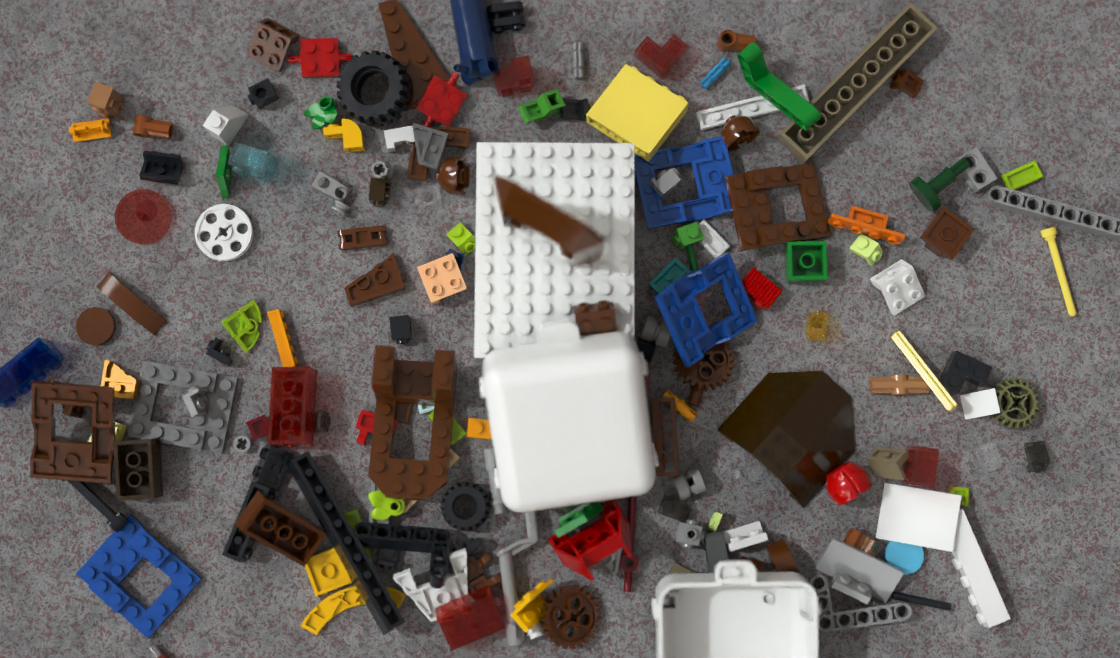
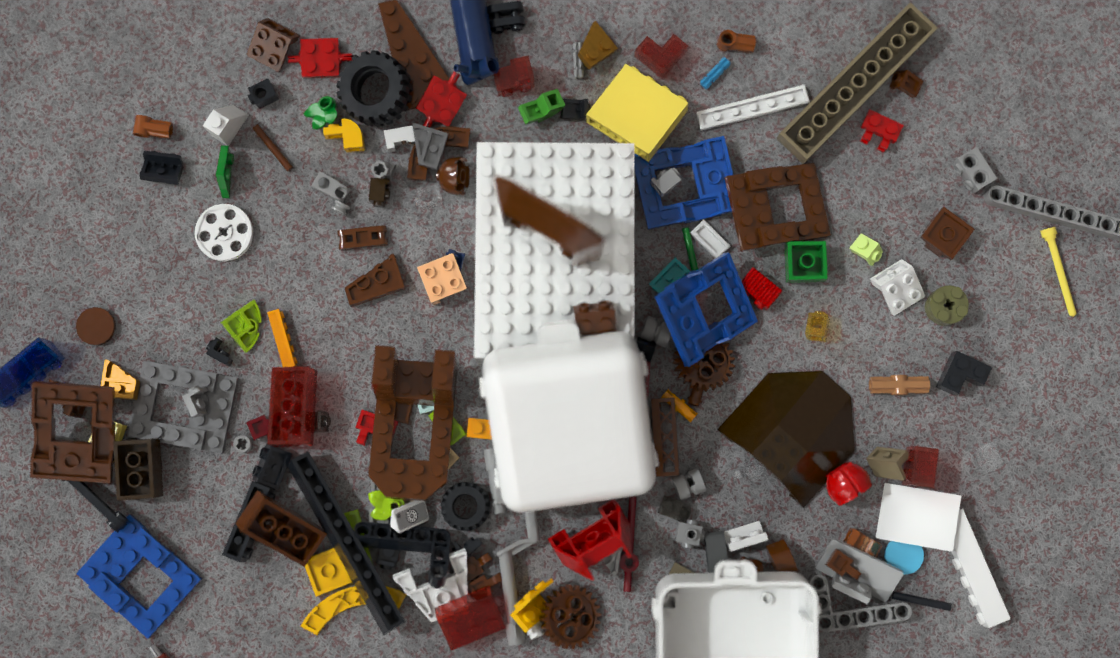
light orange hinge [69,118,111,142] -> none
medium nougat brick [87,81,124,119] -> none
reddish brown slope [96,272,167,335] -> none
clear red piece [115,189,172,245] -> none
clear light blue brick [228,142,278,183] -> none
black brick [389,315,412,344] -> none
lime bracket [446,222,476,256] -> none
green plate [554,501,603,538] -> none
bright green bracket [672,222,704,250] -> none
yellowish green tile [707,512,723,532] -> none
reddish brown cylinder [721,115,760,151] -> none
green beam [737,42,821,130] -> none
orange bracket [827,206,906,245] -> none
light yellow axle [892,331,957,411] -> none
dark green piece [909,157,970,212] -> none
lime tile [948,486,969,507] -> none
white sticker [960,388,1000,420] -> none
olive gear [992,377,1042,430] -> none
lime tile [1000,160,1044,190] -> none
clear smoke bracket [1024,441,1051,473] -> none
none -> reddish brown bar [252,124,293,172]
none -> slope [390,500,429,533]
none -> pearl gold wing [577,20,618,70]
none -> reddish brown plate [825,549,862,580]
none -> red plate [860,109,904,153]
none -> olive brick [925,285,969,326]

